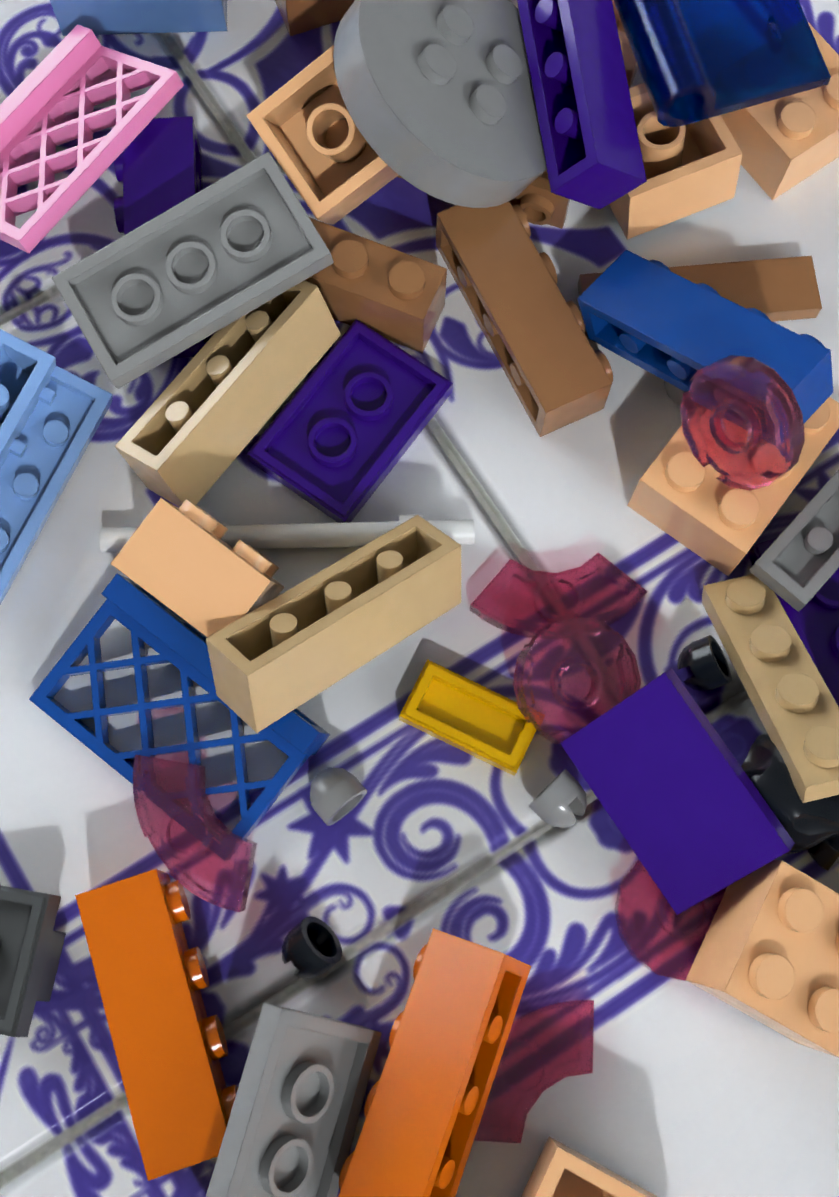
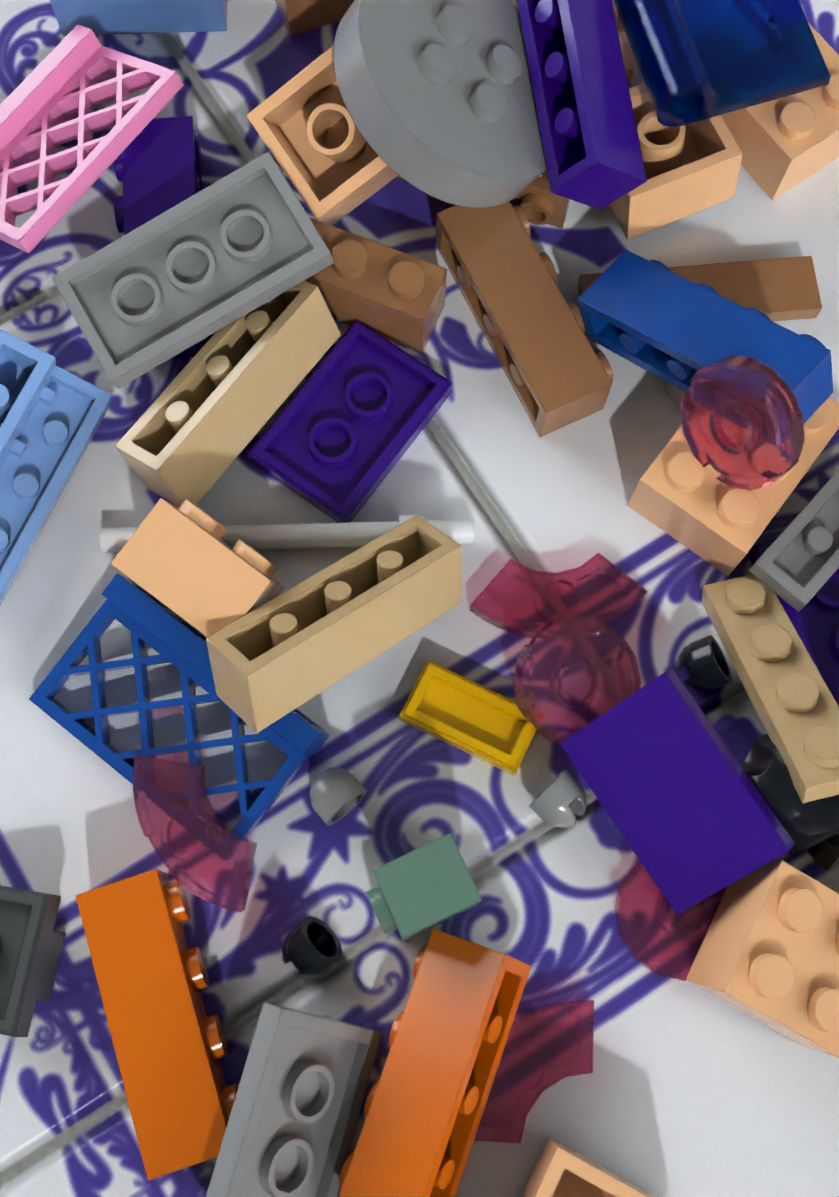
none -> sand green brick [366,833,482,941]

